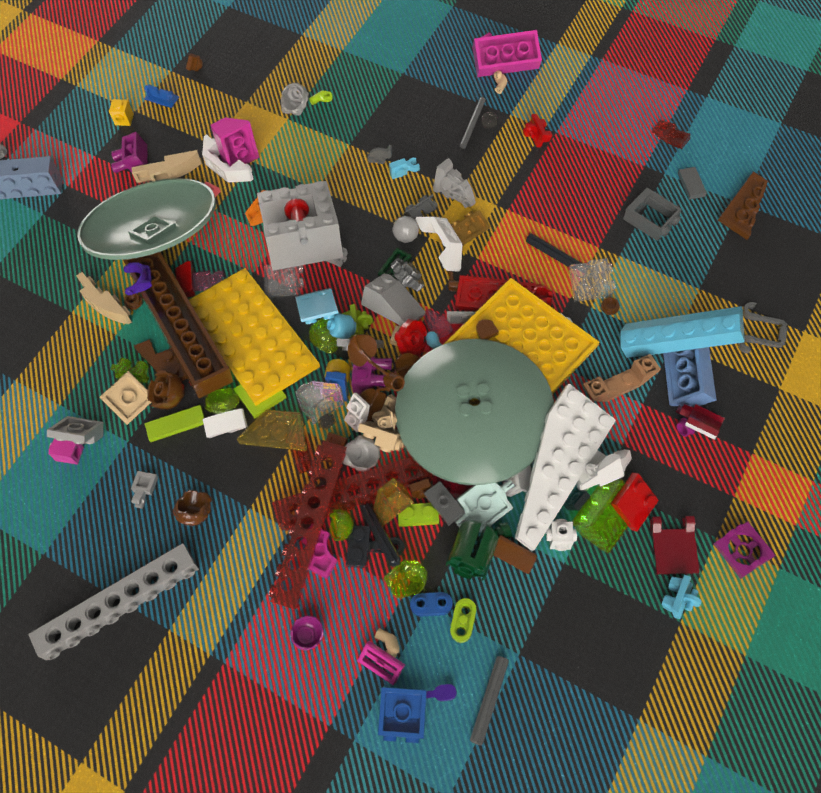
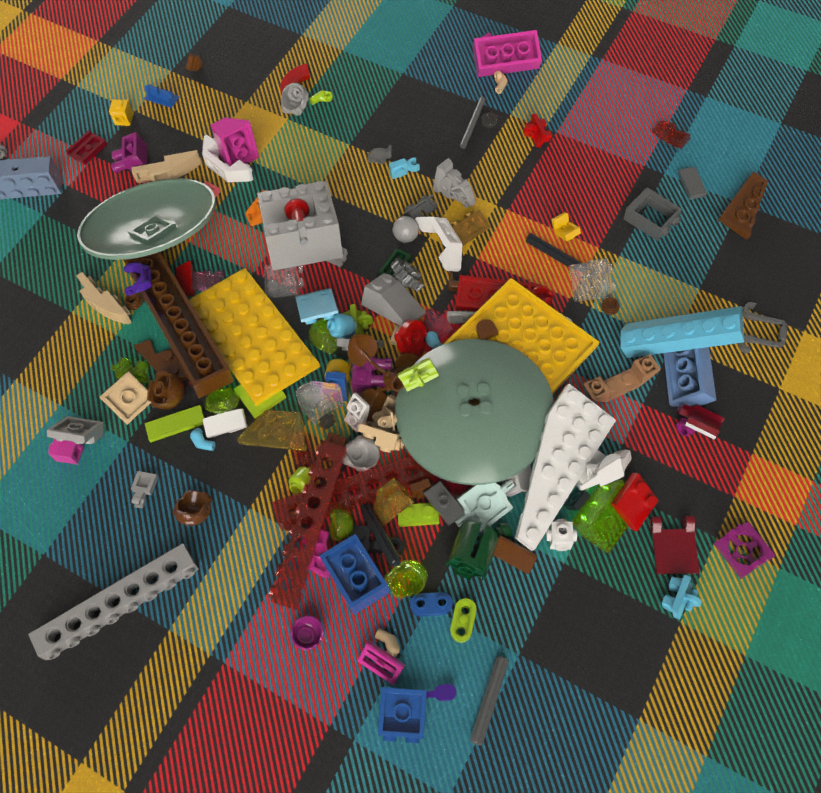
none -> dark red plate [66,130,108,165]
none -> medium azure arm [190,428,215,451]
none -> red tile [280,64,310,95]
none -> lime head [289,467,319,496]
none -> blue slope [319,534,390,615]
none -> lime hips [398,358,439,392]
none -> yellow bracket [552,212,581,241]

